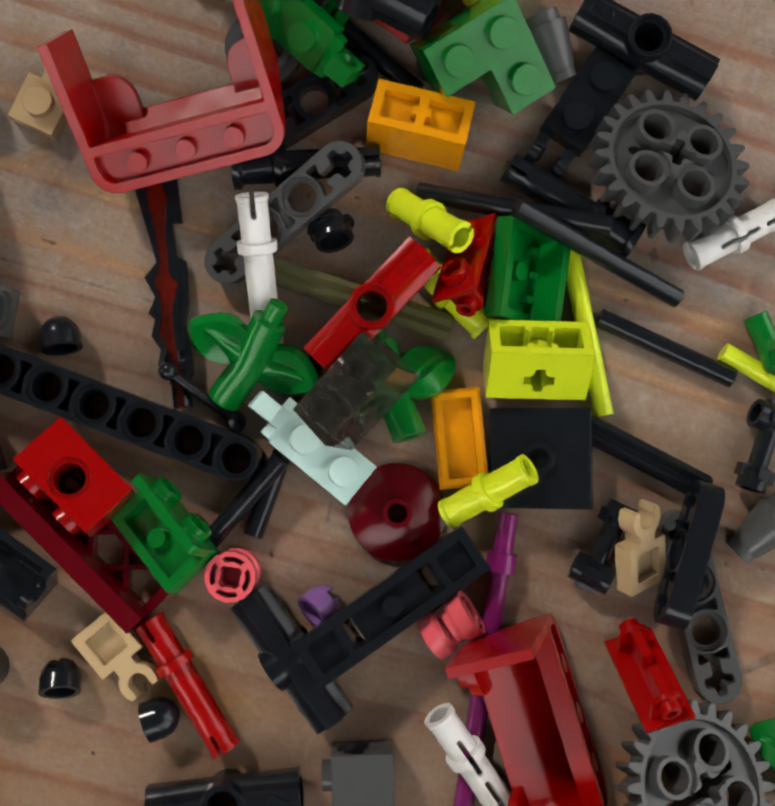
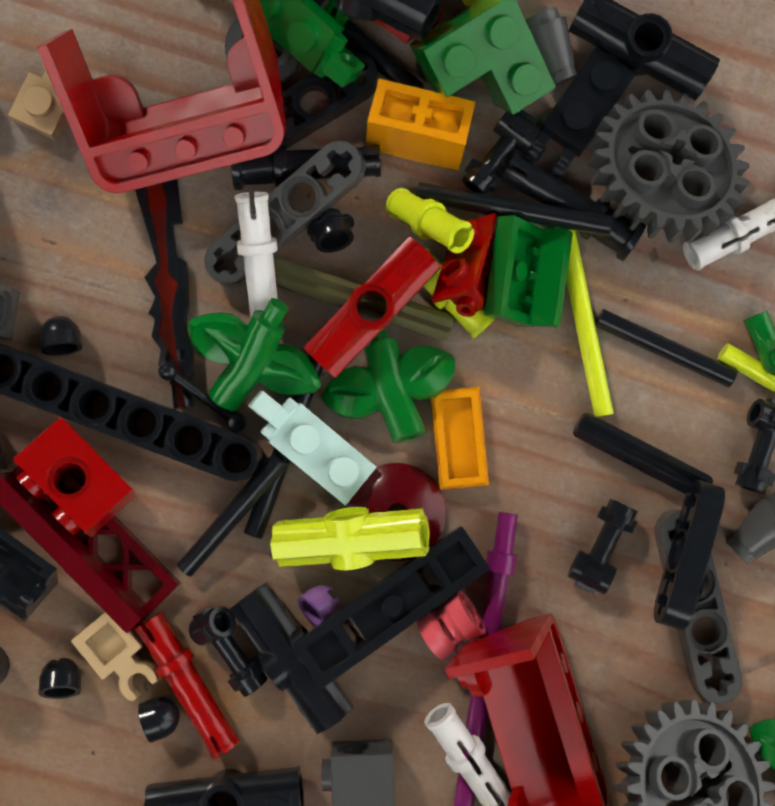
green bracket [111,473,219,594] -> none
coral wheel [204,547,261,603] -> none
clear smoke brick [293,332,419,450] -> none
neon yellow pin [438,454,539,529] -> none
neon yellow brick [483,319,596,401] -> none
black plate [490,408,593,510] -> none
black bar [511,198,684,307] -> none
red hinge [604,618,696,734] -> none
tan plate [615,499,666,597] -> none
none -> black bar [189,605,268,697]
none -> neon yellow piece [270,507,430,570]
none -> black bar [462,109,542,194]

